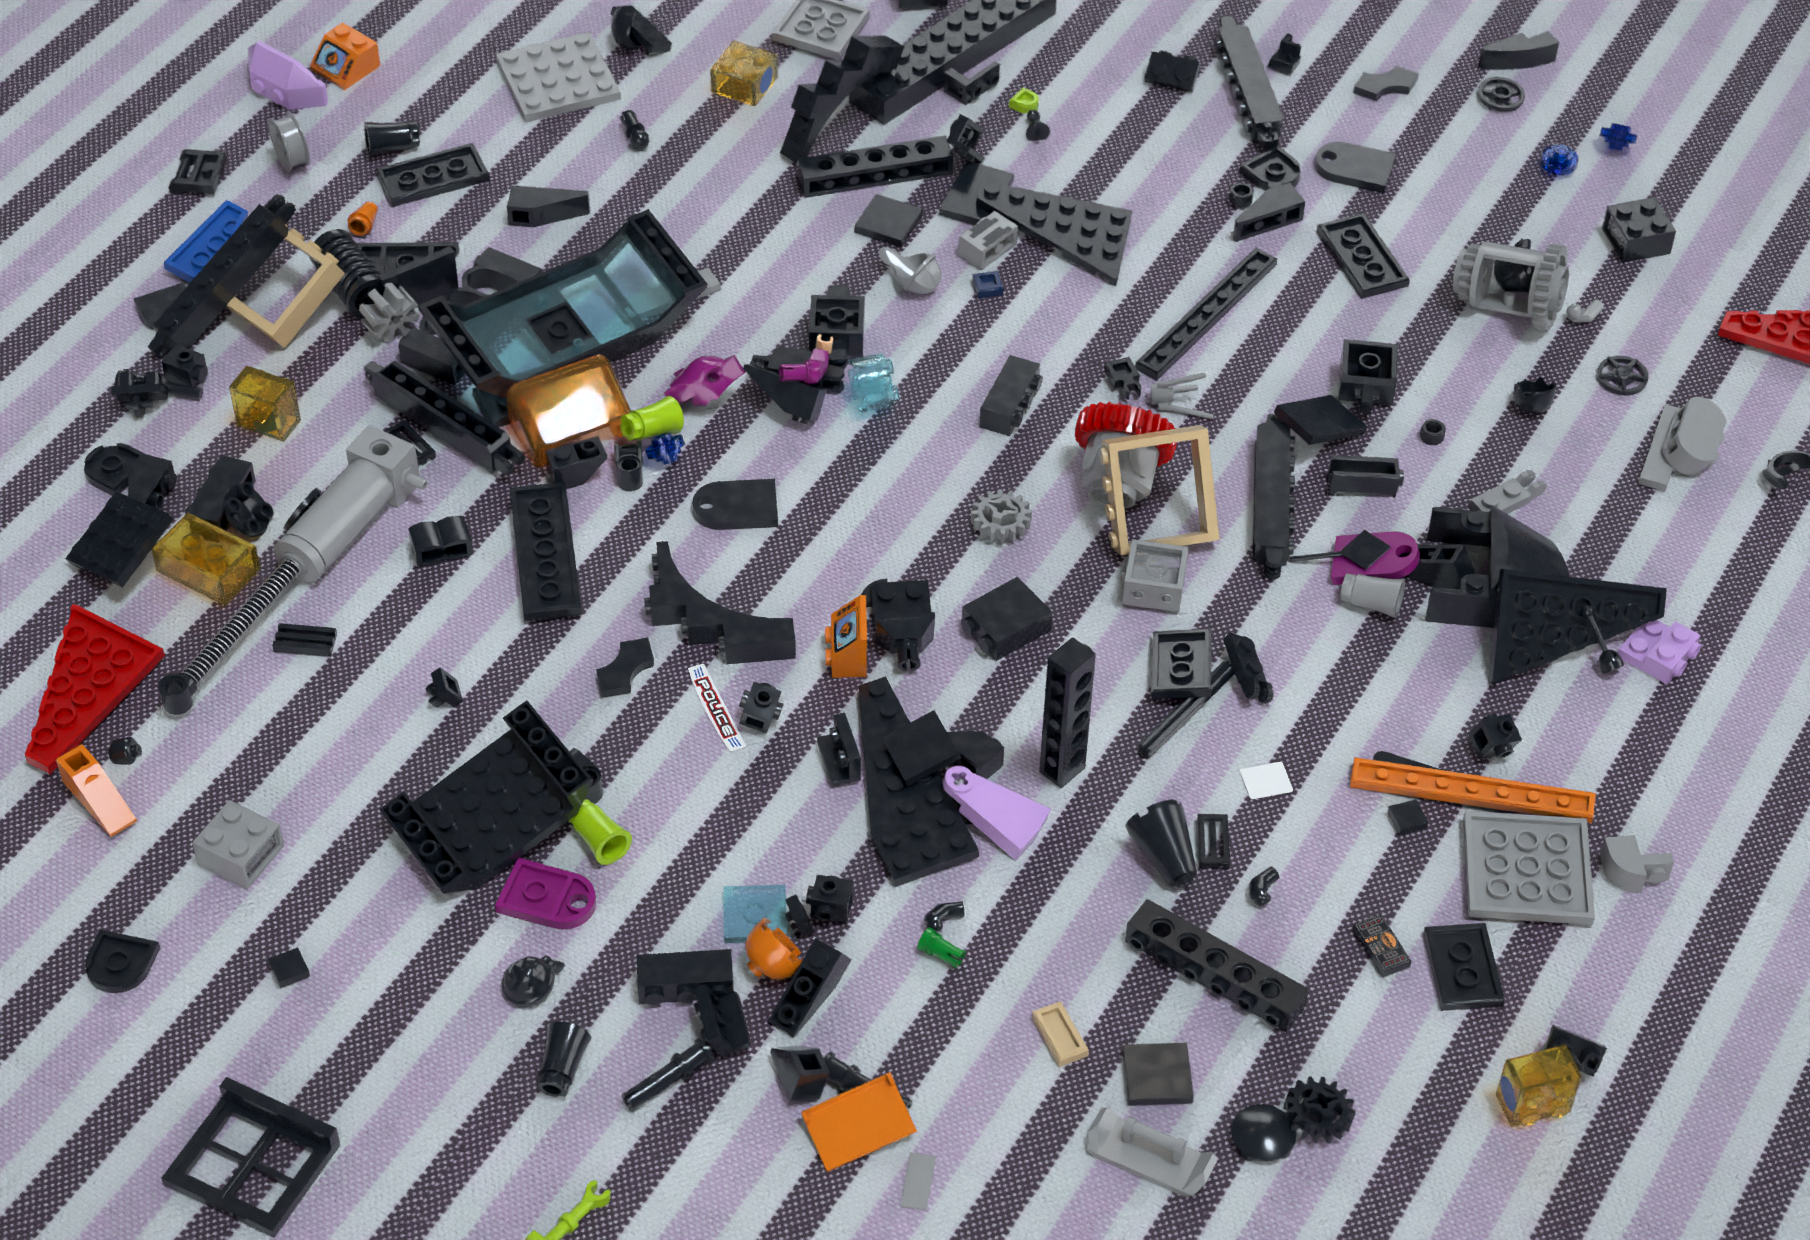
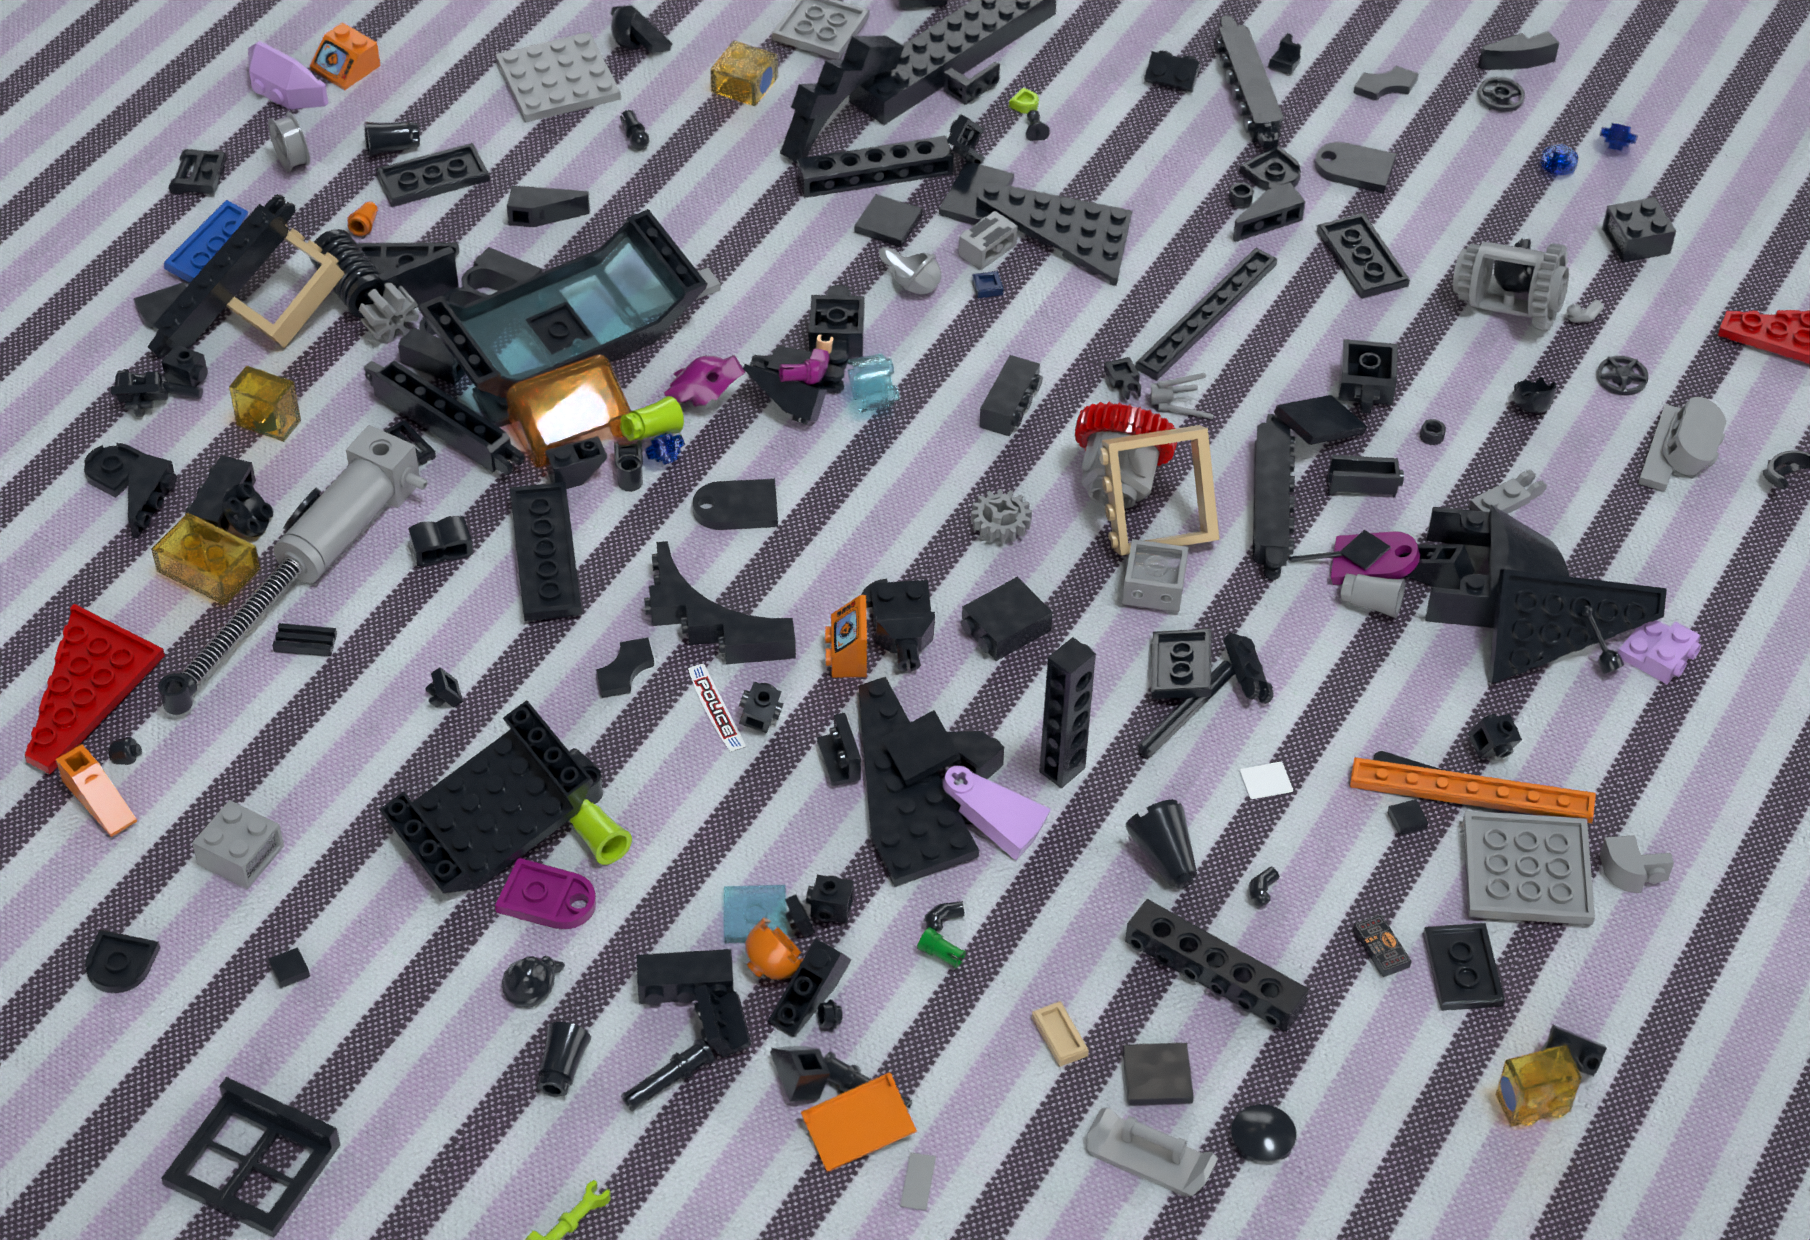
black plate [65,491,174,588] -> none
black tile [1197,814,1230,870] -> none
black gear [1283,1076,1356,1143] -> none
none -> black plate [817,999,843,1031]

